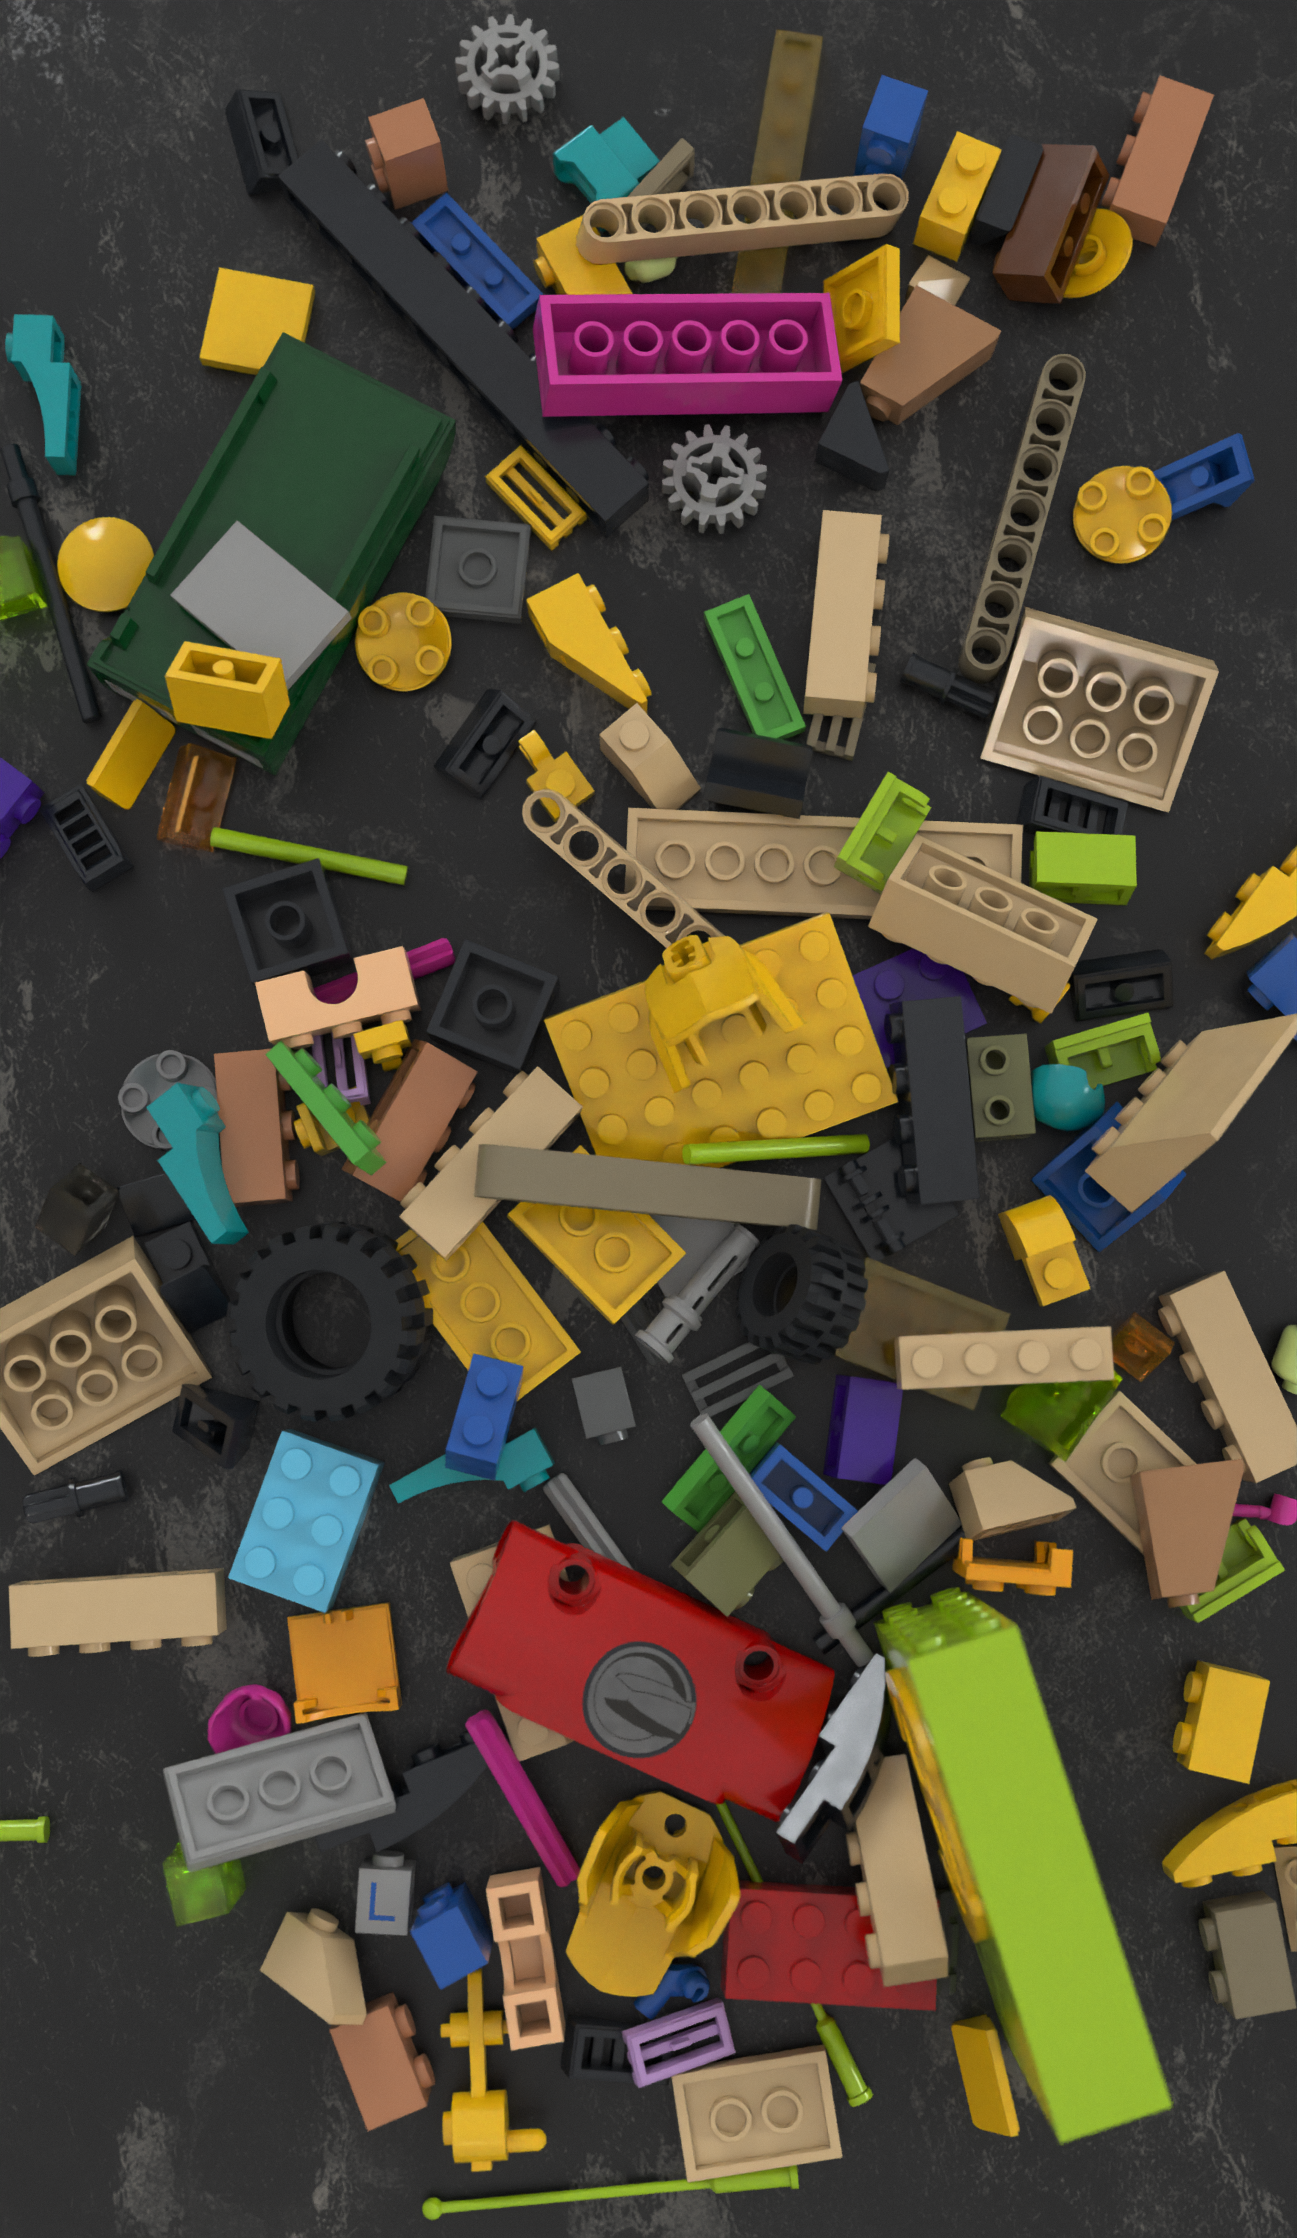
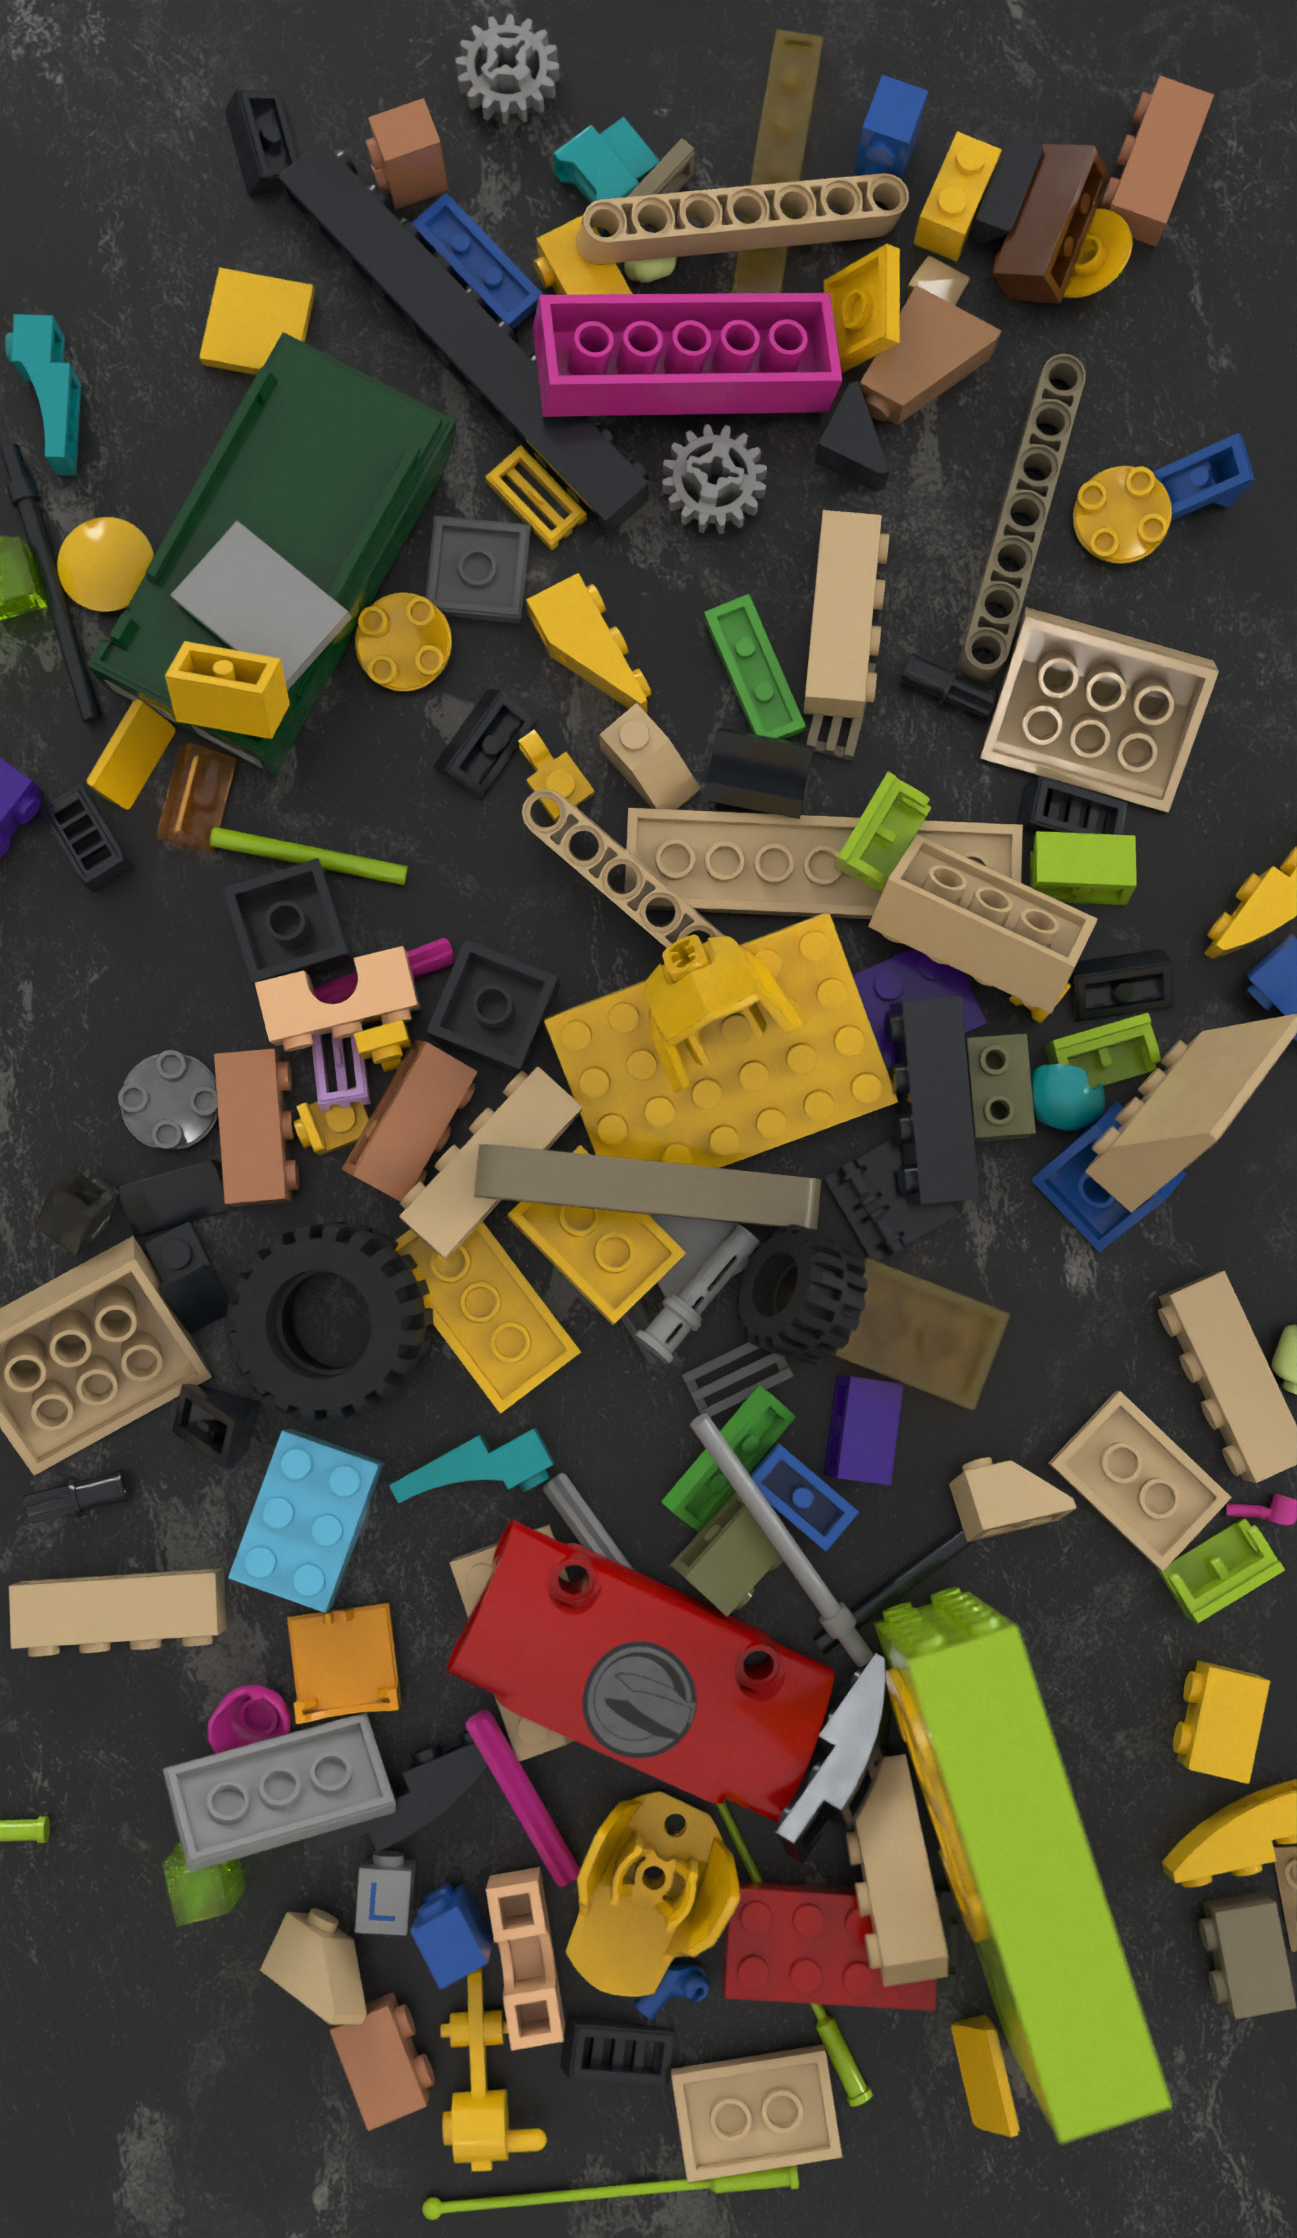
teal slope [146,1083,249,1245] -> none
bright green plate [265,1041,386,1176] -> none
blue brick [445,1353,524,1481] -> none
dark grey brick [572,1366,636,1445] -> none
lavender tile [622,1997,736,2088] -> none
lime bar [682,1134,870,1165] -> none
light grey tile [841,1458,962,1593] -> none
tan brick [894,1326,1114,1389] -> none
light orange piece [952,1538,1073,1596] -> none
yellow brick [998,1195,1091,1307] -> none
clear neon green brick [1001,1371,1122,1462] -> none
clear orange plate [1111,1312,1175,1382] -> none
medium nougat slope [1130,1459,1244,1608] -> none

